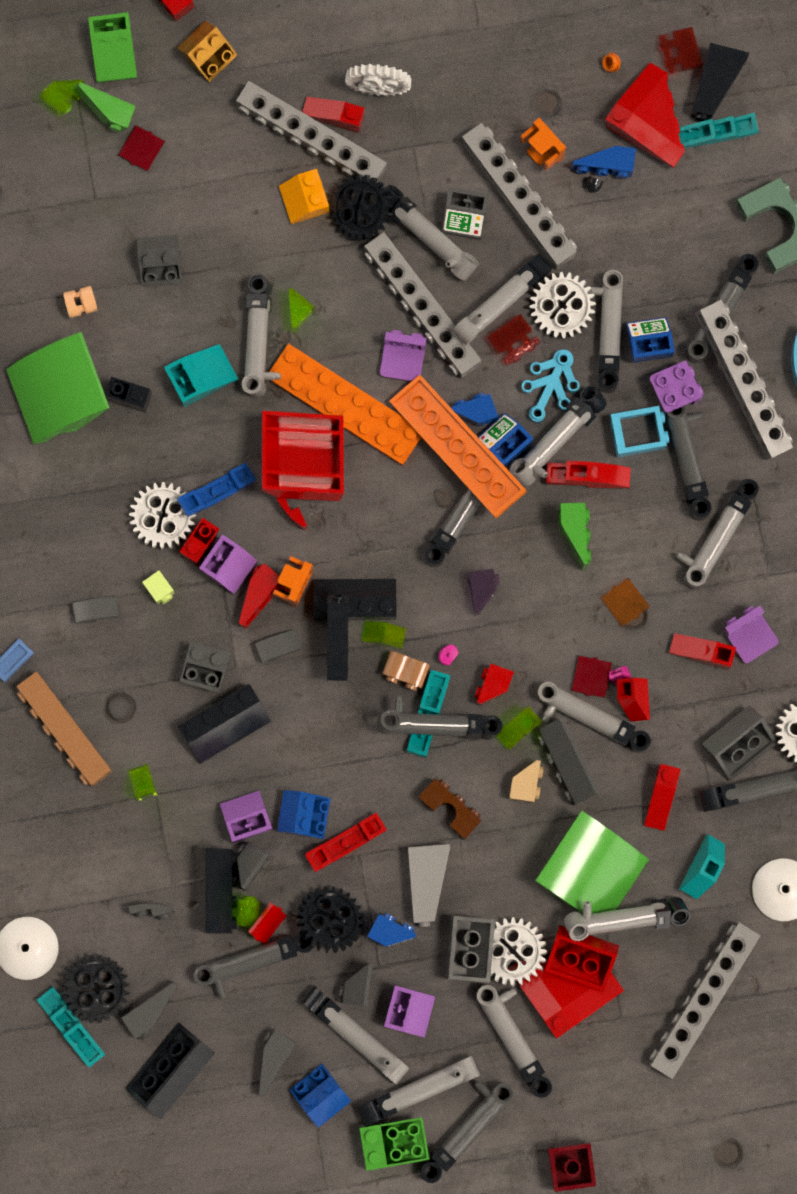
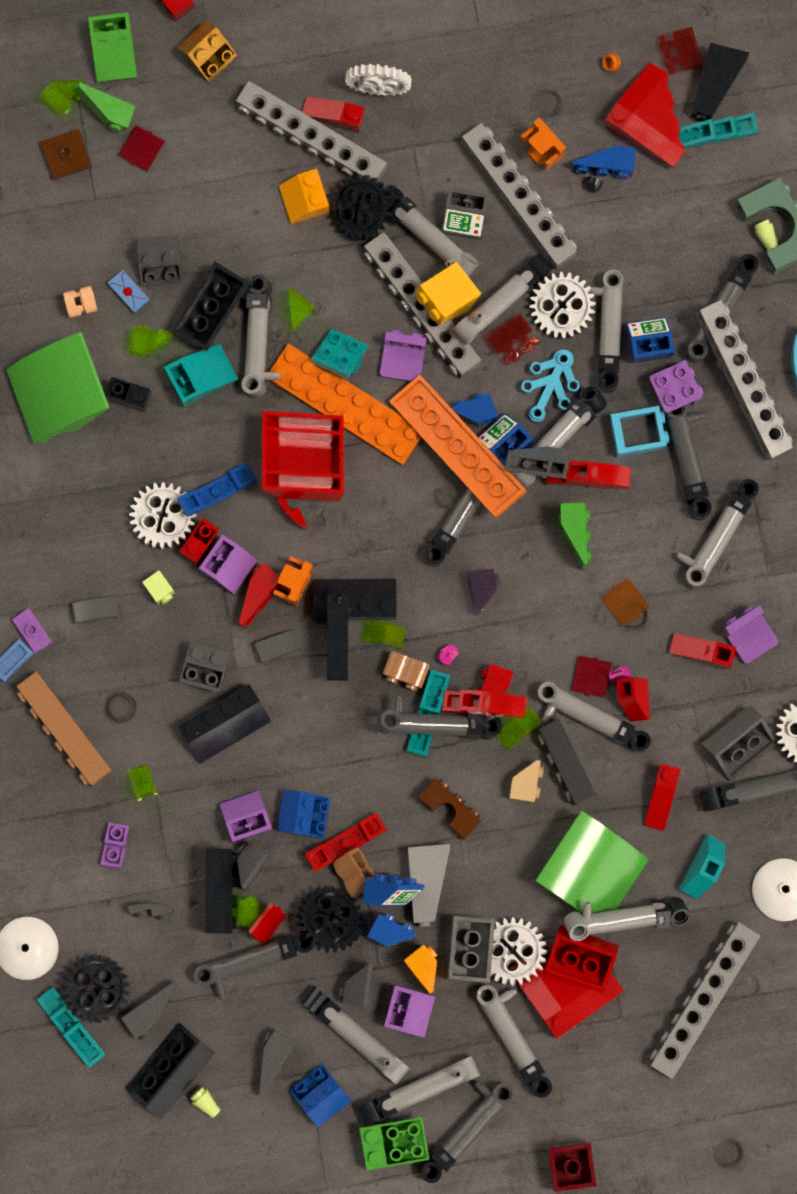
none -> medium lavender plate [12,608,53,654]
none -> reddish brown plate [40,129,92,180]
none -> medium lavender slope [101,822,129,870]
none -> medium blue tile [108,270,150,314]
none -> clear neon green slope [128,325,174,358]
none -> black slope [171,261,250,352]
none -> yellowish green cone [190,1087,221,1118]
none -> teal plate [312,329,368,379]
none -> medium nougat brick [333,847,375,898]
none -> blue slope [363,874,425,906]
none -> light orange slope [404,945,437,994]
none -> yellow slope [414,262,481,326]
none -> red slope [442,690,527,718]
none -> dark grey slope [504,446,570,479]
none -> yellowish green cone [754,219,778,251]

